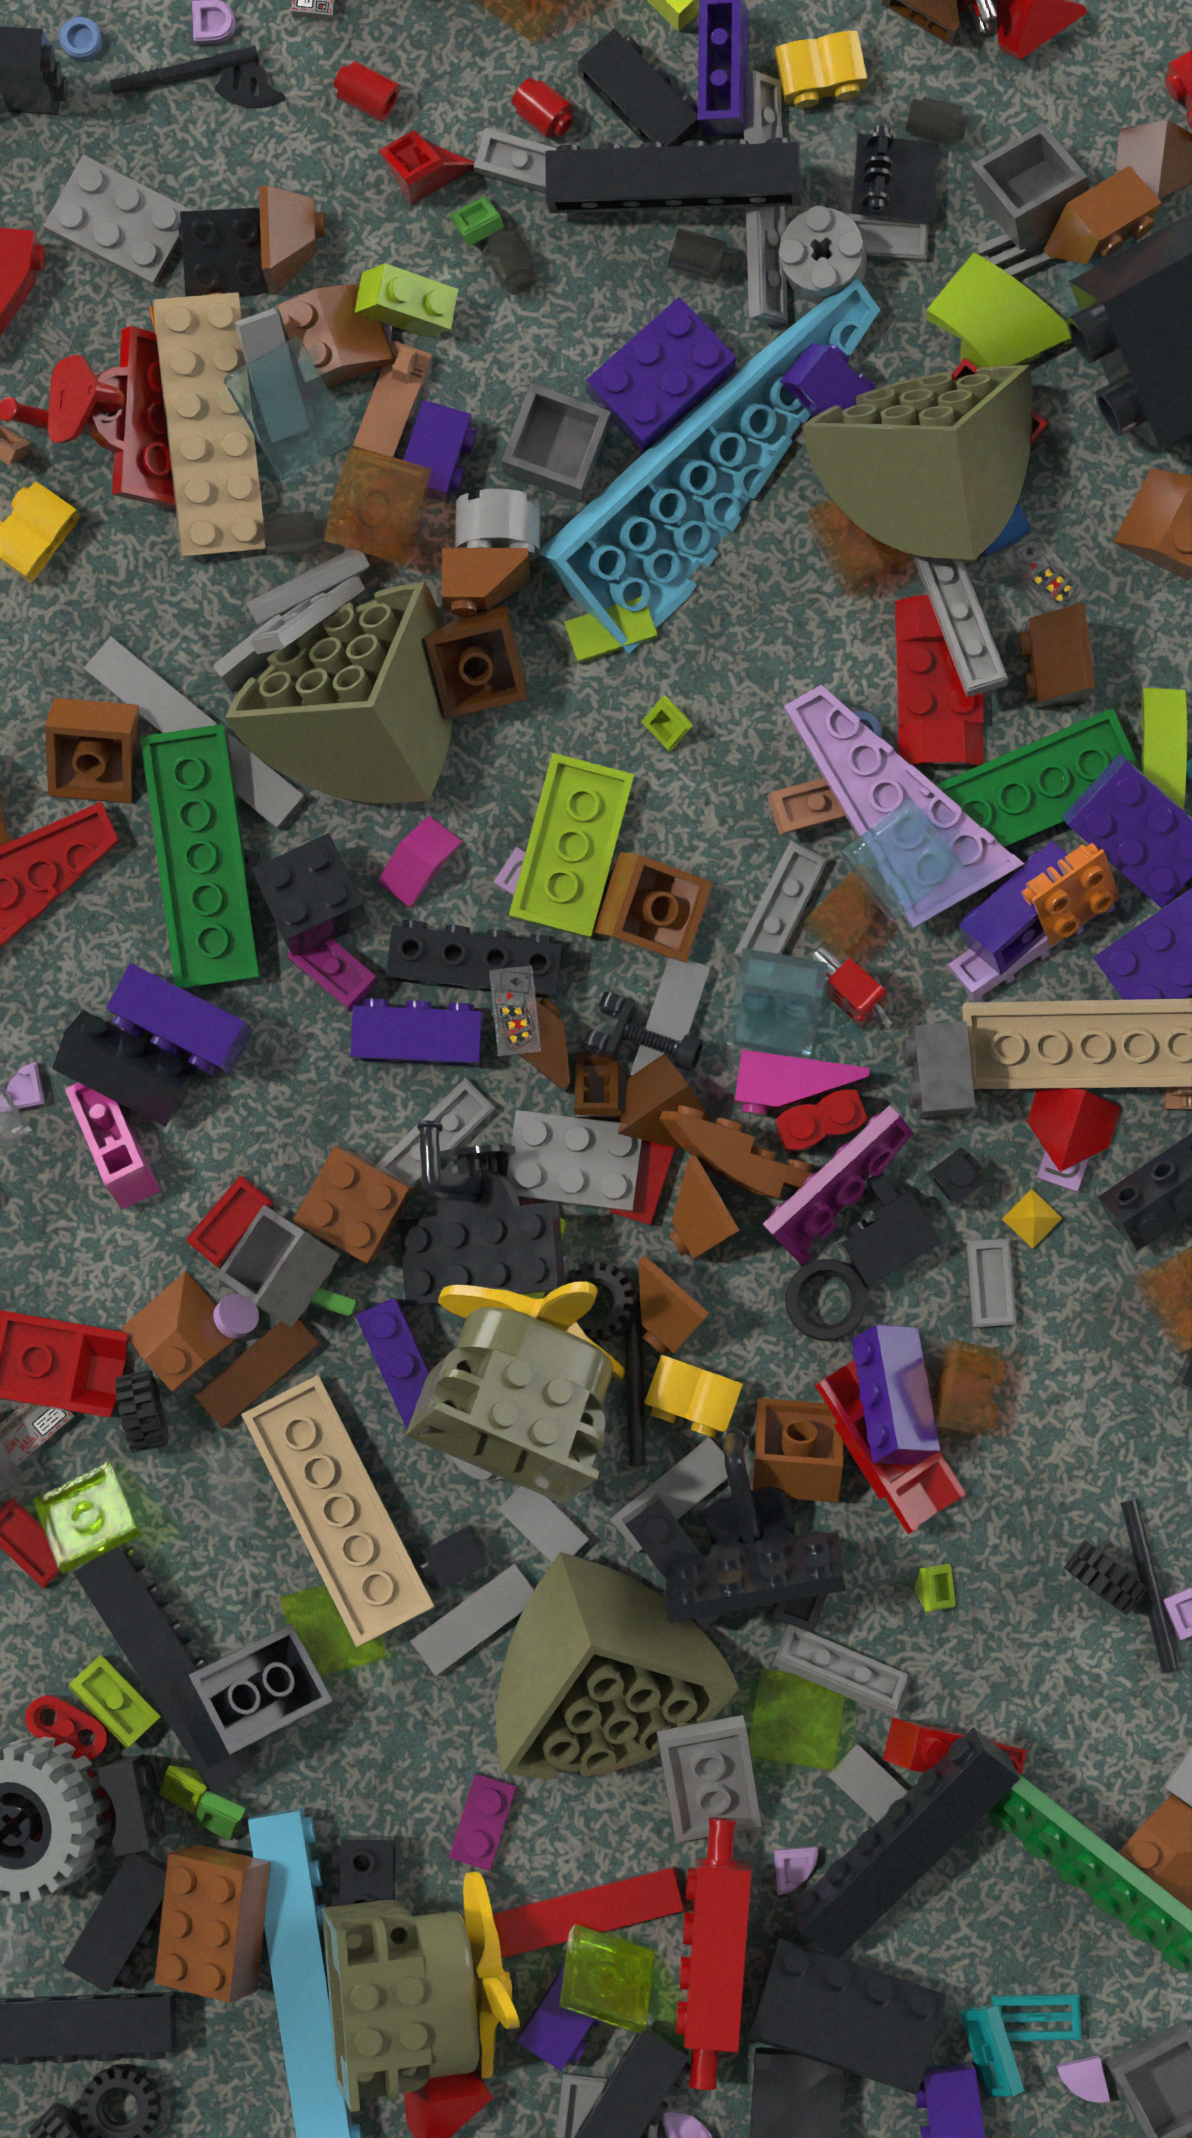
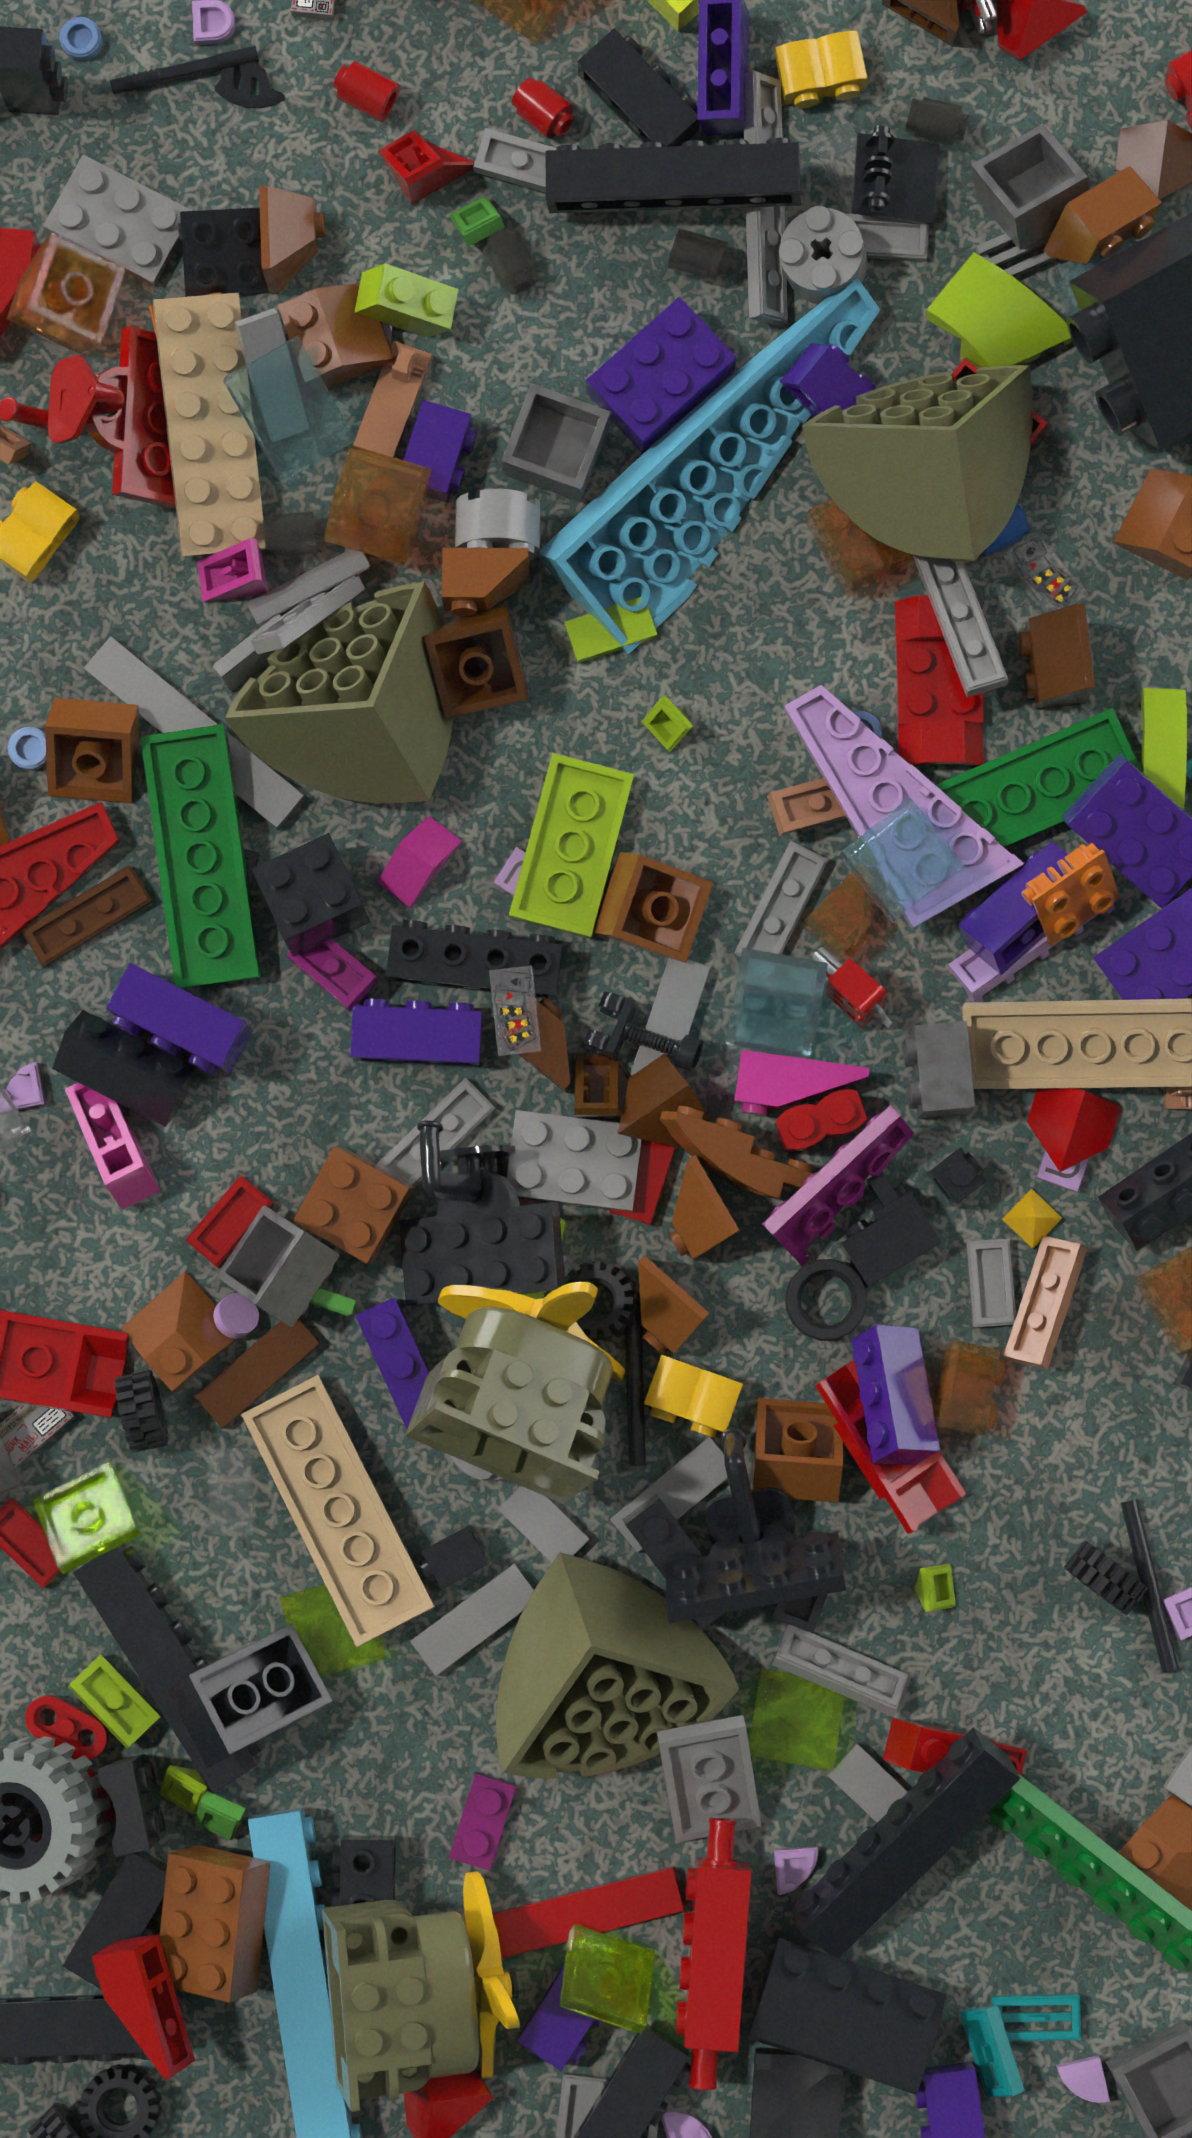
none -> clear orange slope [7,232,125,355]
none -> light blue tile [8,727,47,771]
none -> reddish brown tile [21,865,153,968]
none -> red slope [92,1934,195,2079]
none -> dark pink slope [197,538,268,602]
none -> hinge [1003,1236,1087,1370]

